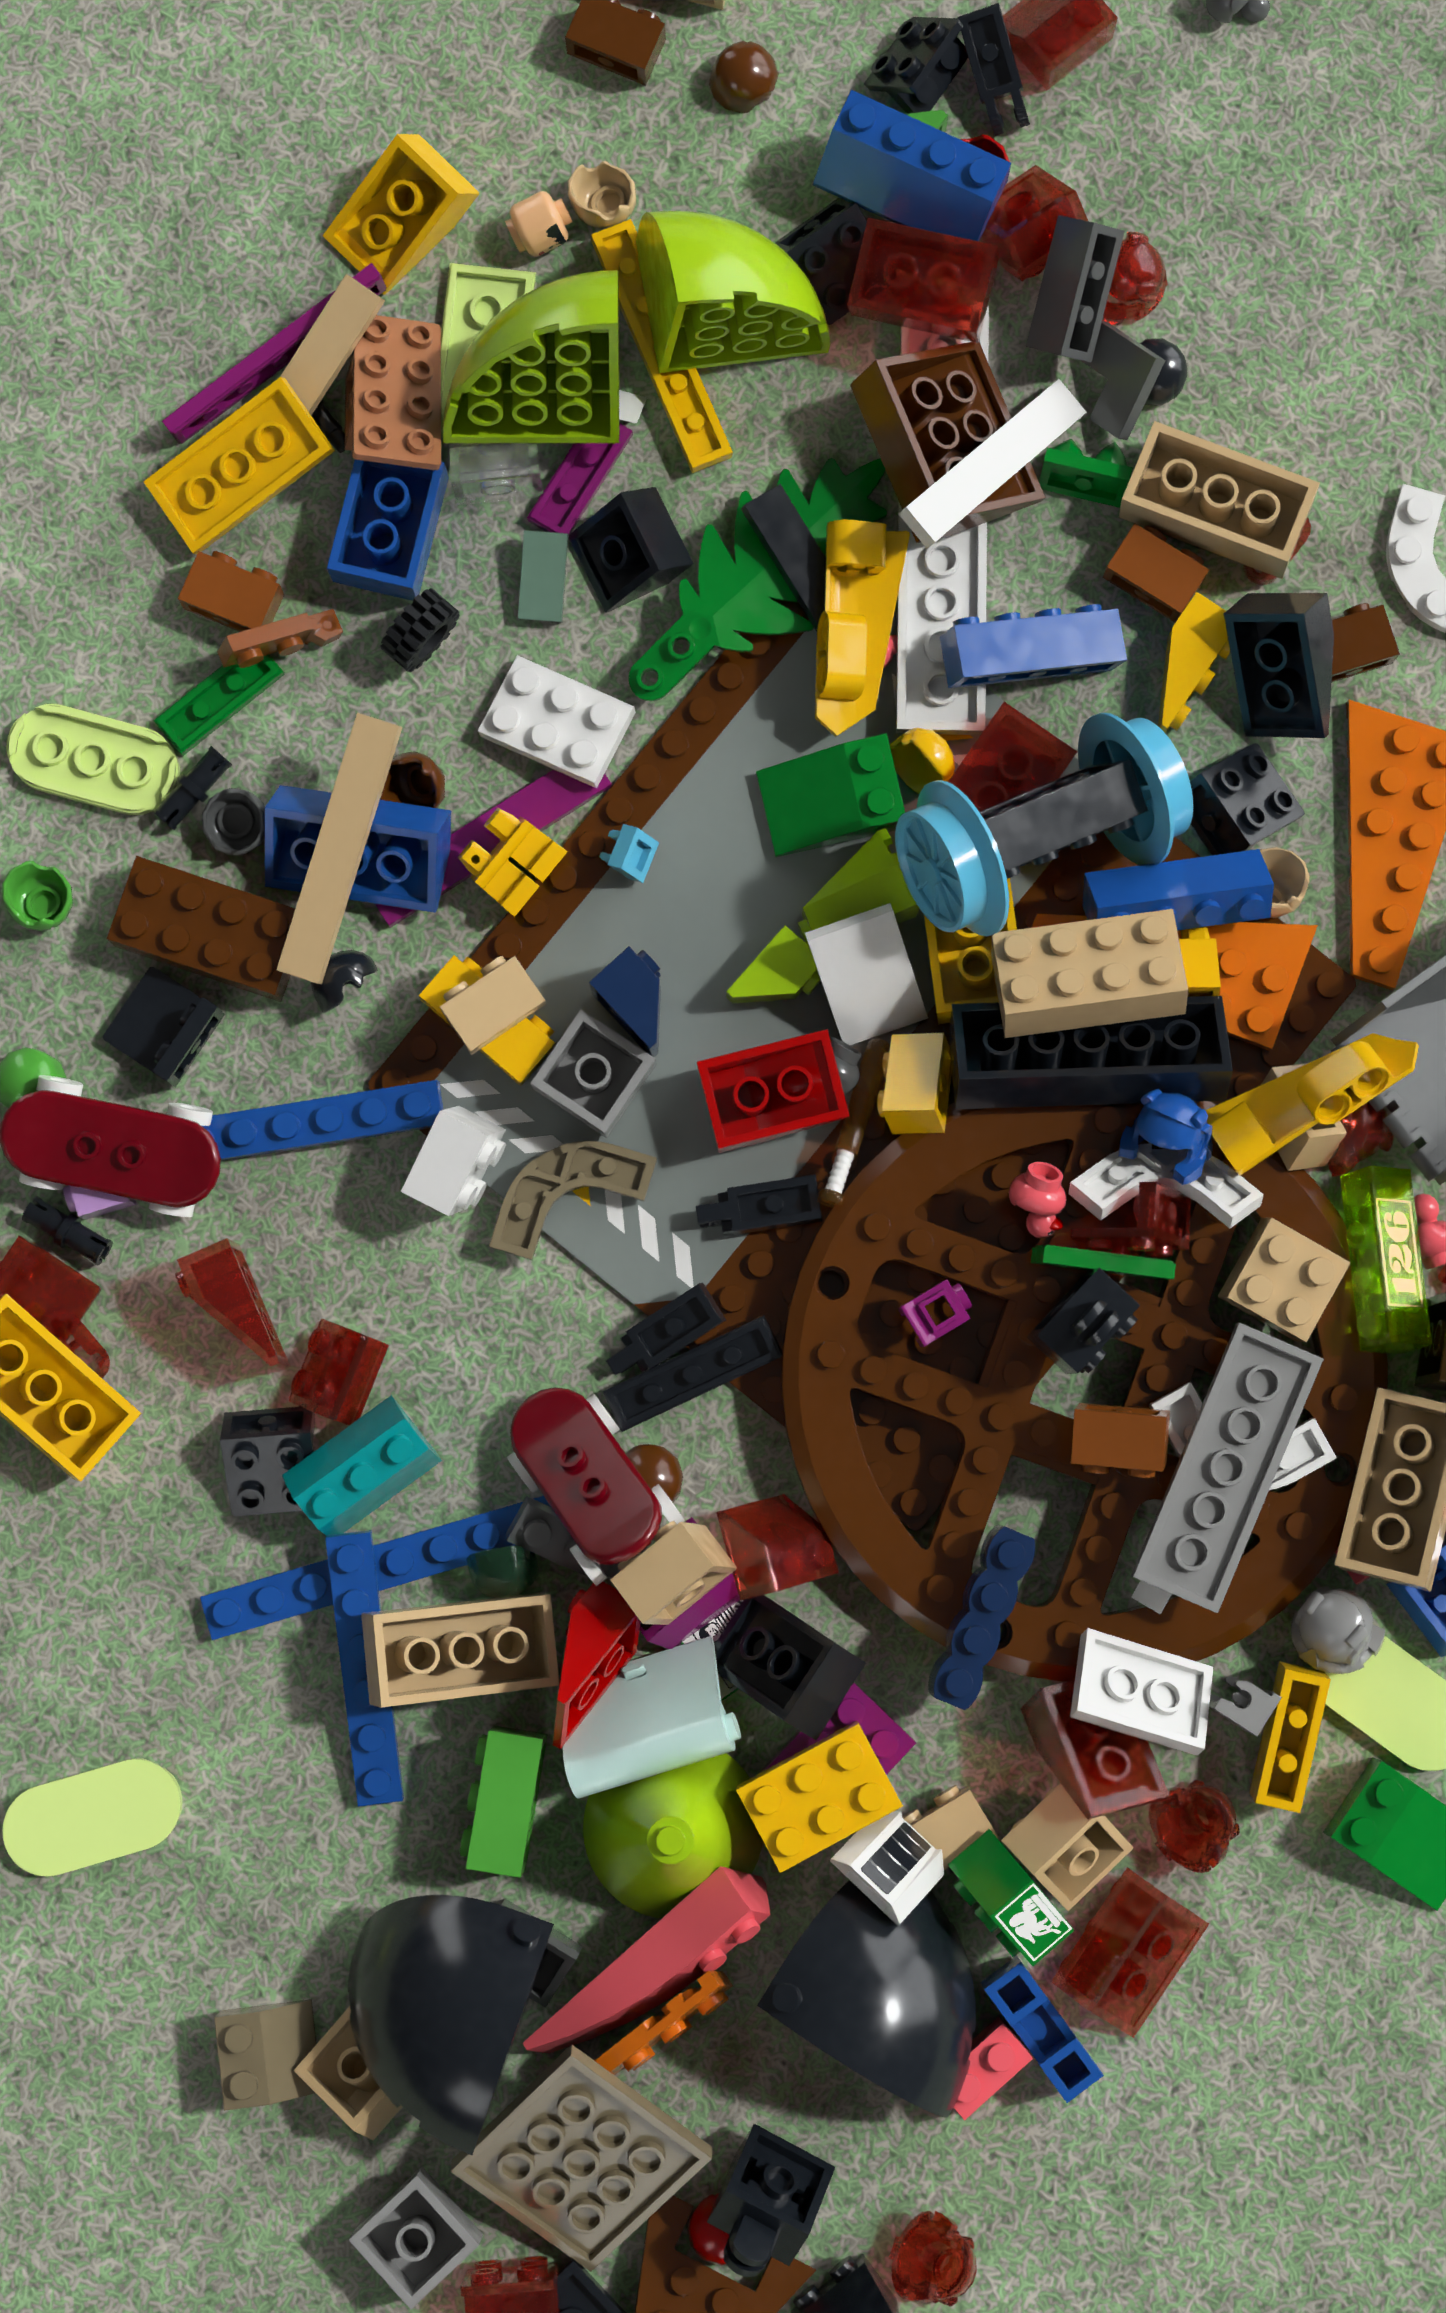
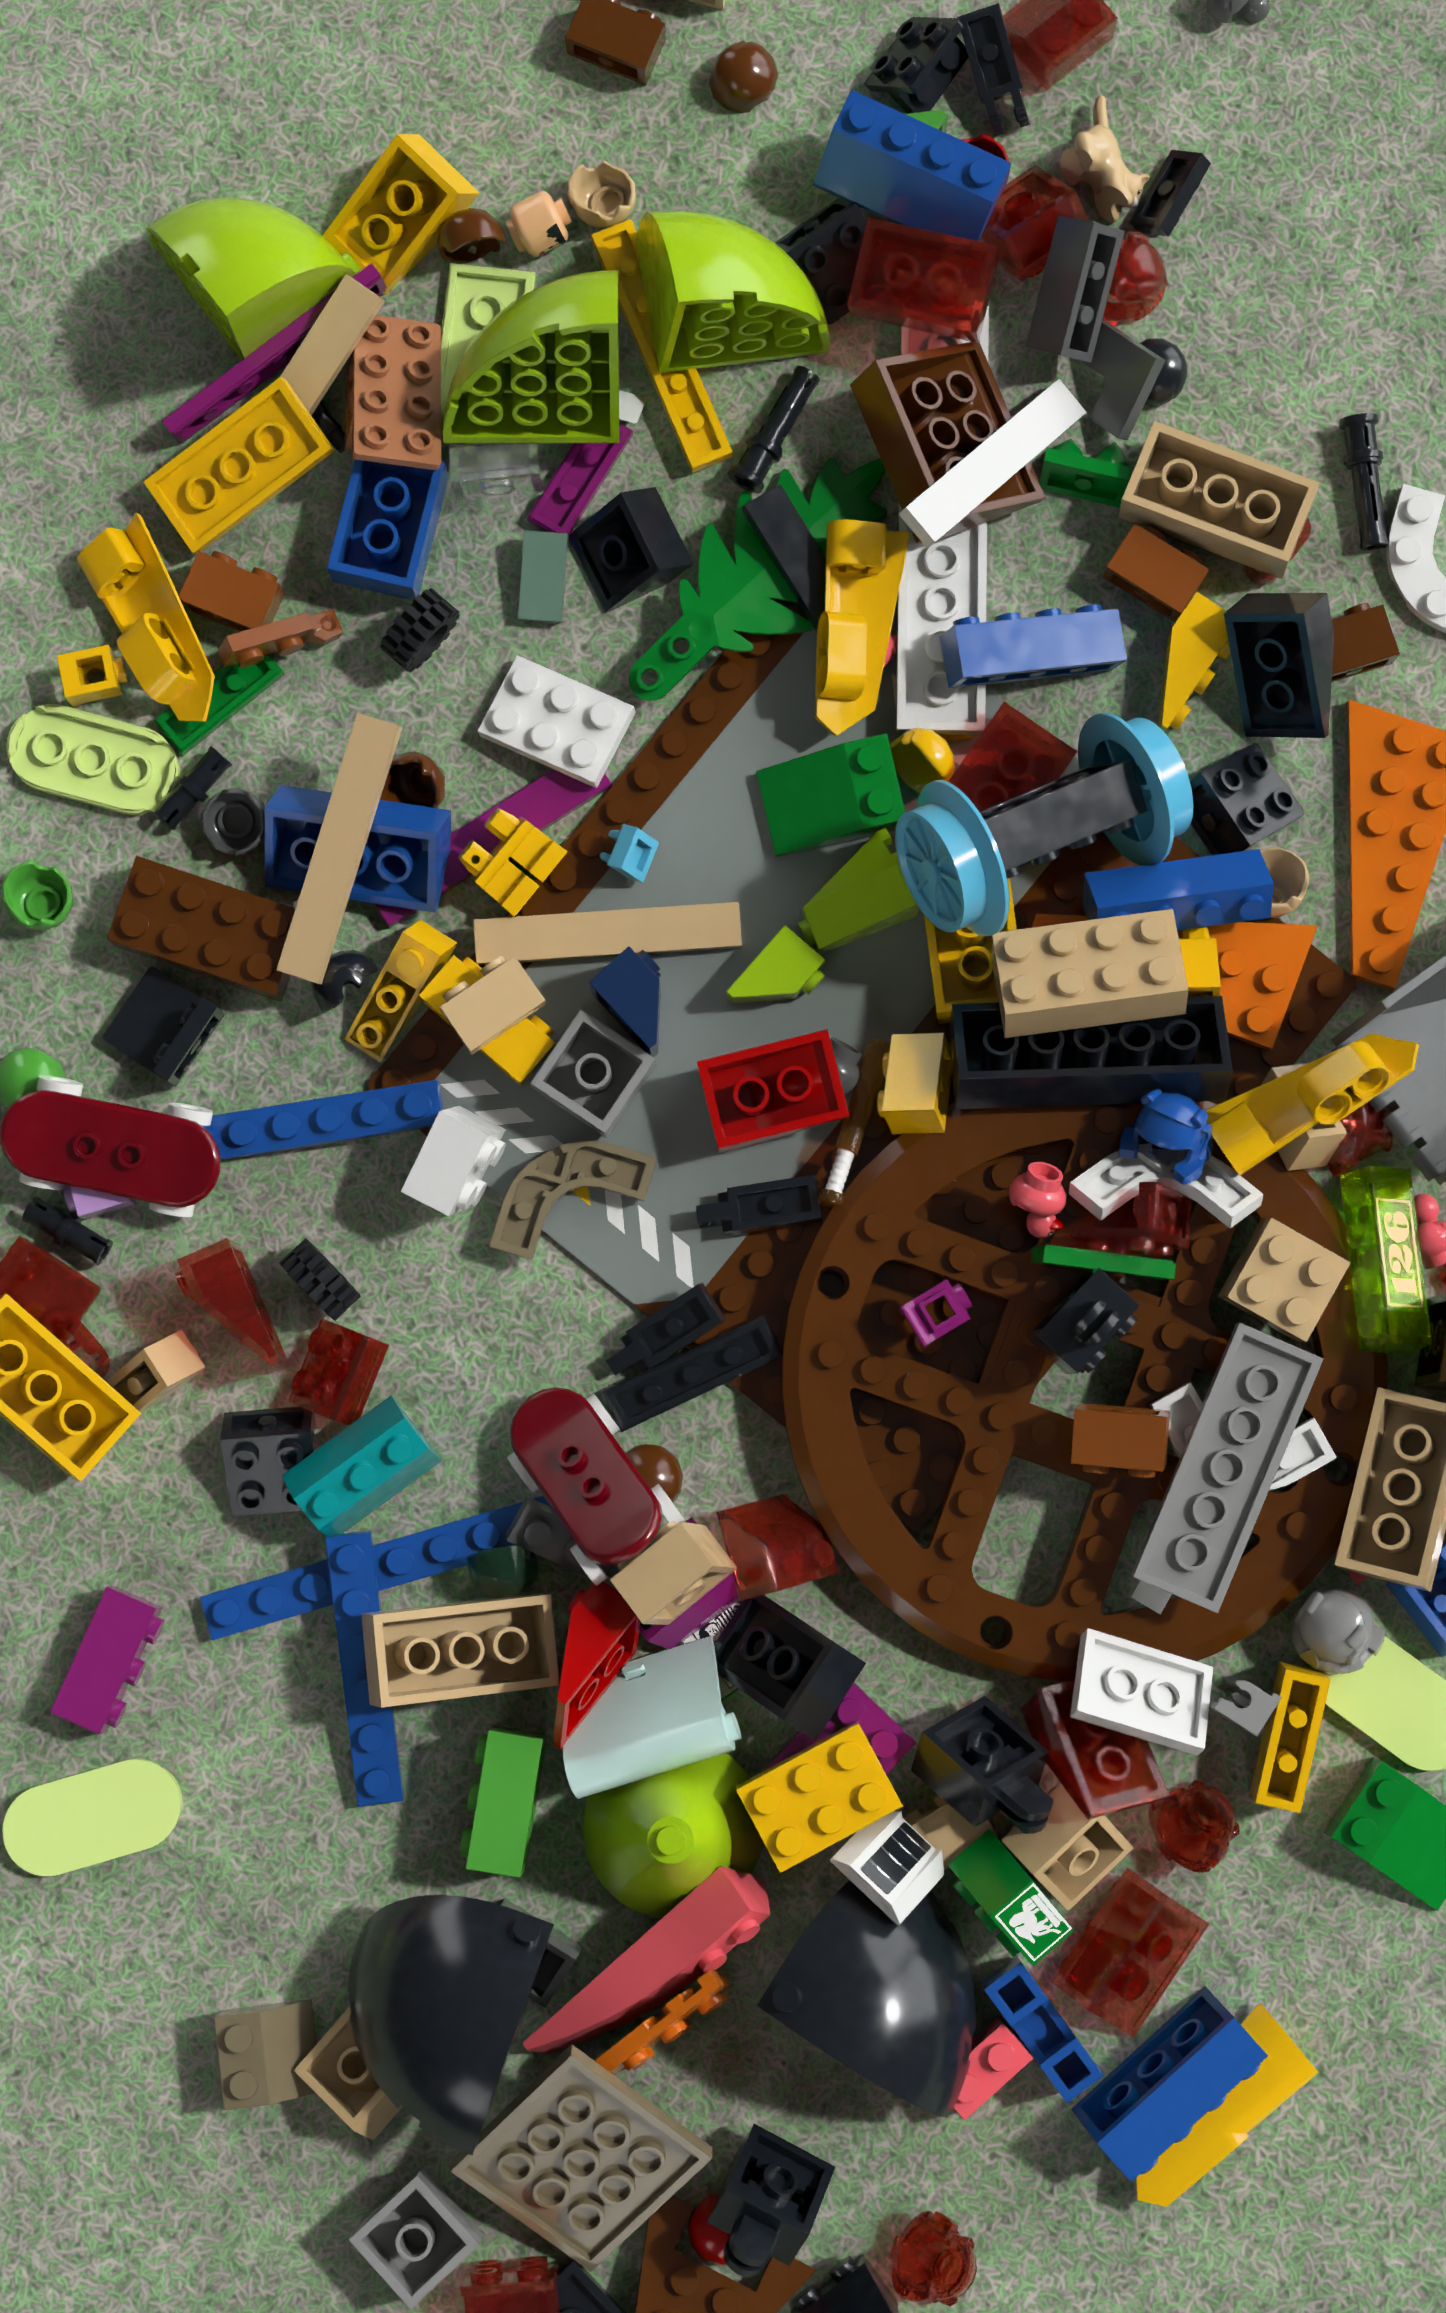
white tile [805,903,928,1045] -> none
dark blue brick [928,1524,1035,1710] -> none
none -> magenta brick [50,1586,165,1734]
none -> yellow brick [57,645,129,707]
none -> yellow panel [77,513,215,722]
none -> tan slope [106,1330,205,1413]
none -> lime brick [145,198,361,361]
none -> black tyre [279,1238,361,1321]
none -> yellow slope [344,919,457,1063]
none -> reddish brown hair [437,208,506,263]
none -> tan tile [473,902,742,965]
none -> black pin [727,365,820,494]
none -> black brick [911,1696,1053,1834]
none -> tan animal [1060,95,1150,223]
none -> blue slope [1071,1986,1268,2182]
none -> black plate [1129,150,1211,237]
none -> yellow panel [1136,2004,1319,2207]
none -> black pin [1339,413,1389,551]

